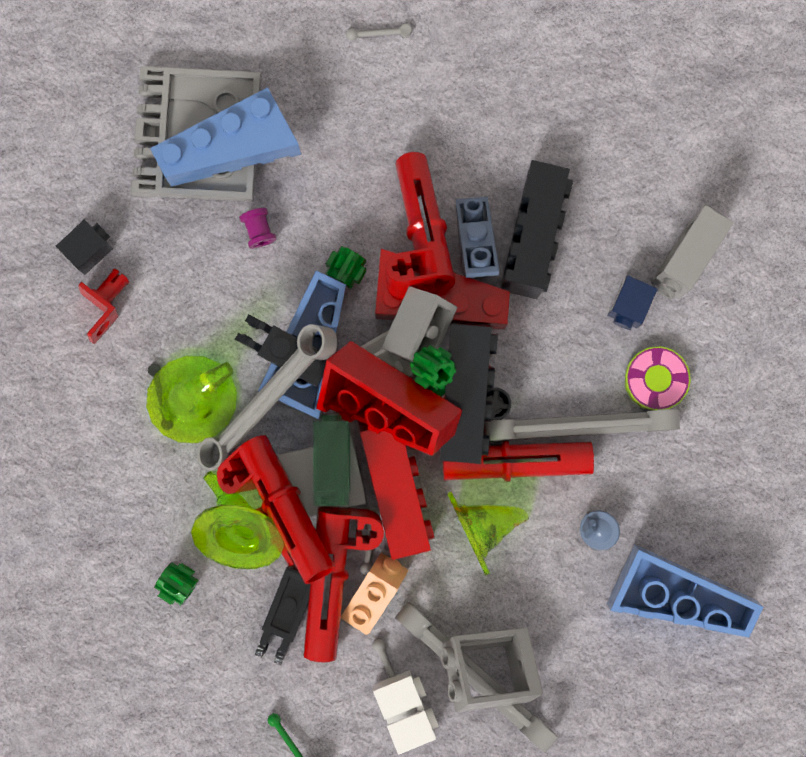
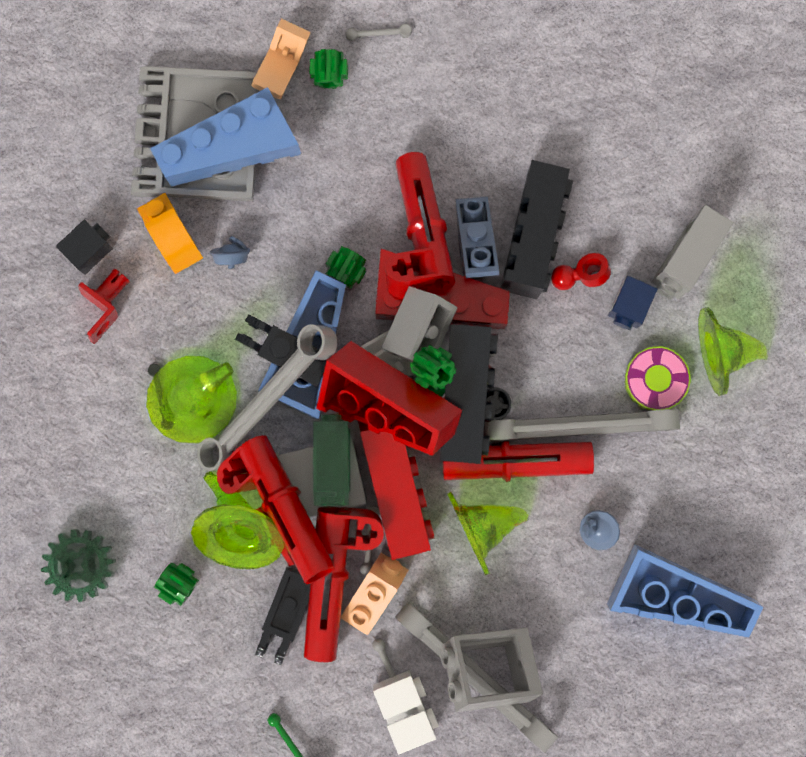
magenta bush [239,208,277,249] -> none
none -> clear green gear [41,529,116,602]
none -> light orange brick [137,193,203,274]
none -> sand blue hat [210,236,250,269]
none -> light nougat bracket [251,18,311,99]
none -> green gear [309,49,348,89]
none -> red plate [551,253,611,291]
none -> clear neon green piece [698,307,768,396]

